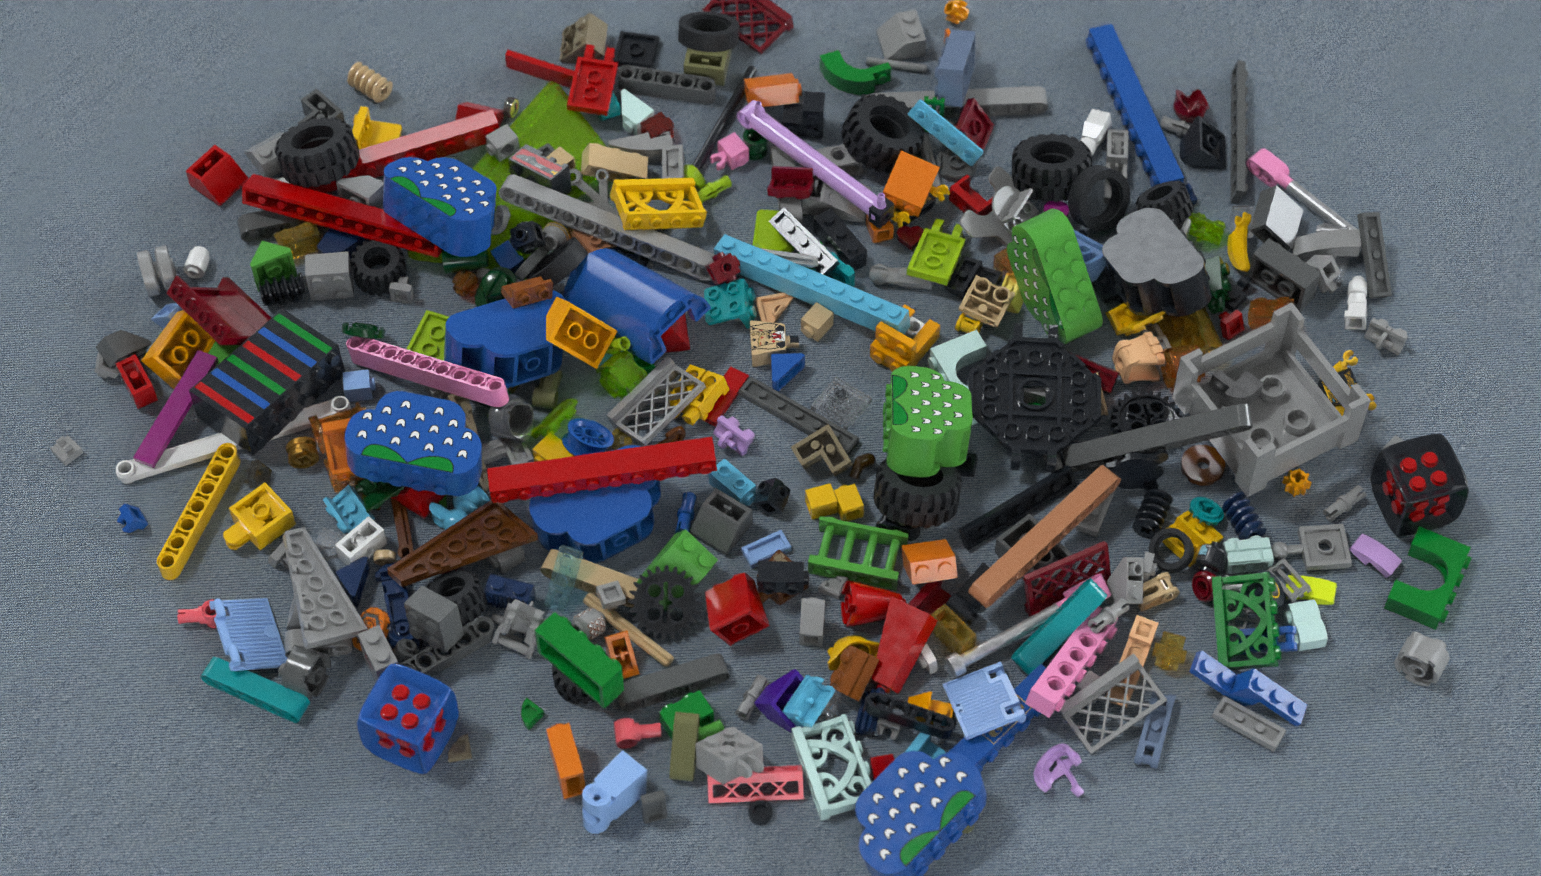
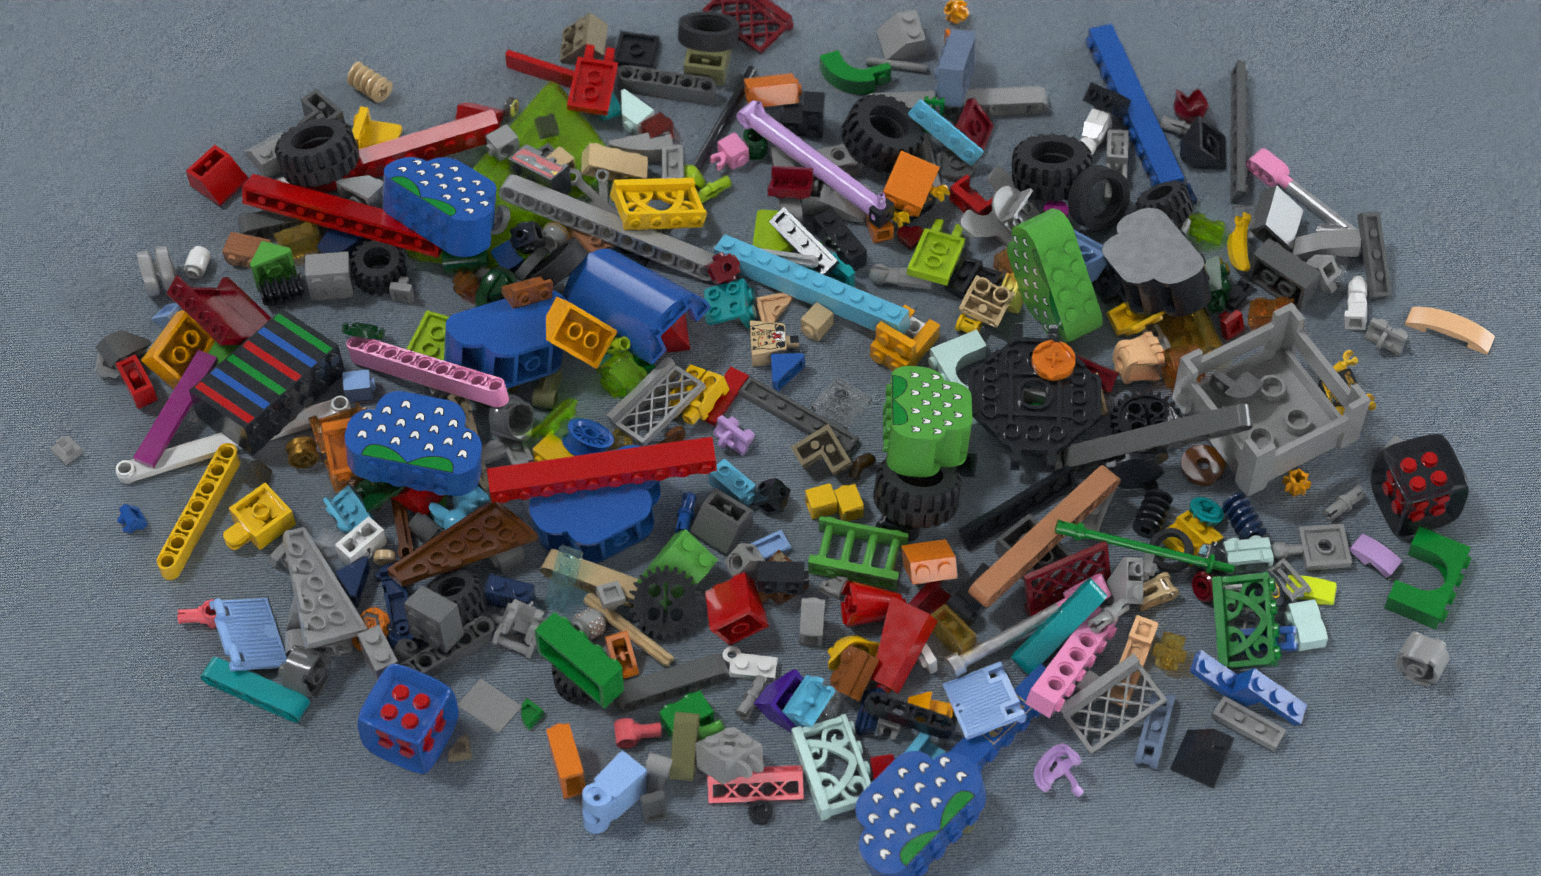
none -> nougat brick [222,231,272,269]
none -> dark grey brick [408,512,441,543]
none -> light grey sticker [458,678,522,734]
none -> clear smoke tile [534,113,560,139]
none -> light grey piece [645,752,673,793]
none -> white hinge [723,646,778,682]
none -> light grey brick [724,543,765,577]
none -> orange tile [1031,340,1076,381]
none -> green bar [1054,519,1235,574]
none -> black brick [1082,82,1132,119]
none -> black slope [1170,728,1235,789]
none -> light nougat slope [1405,307,1495,355]

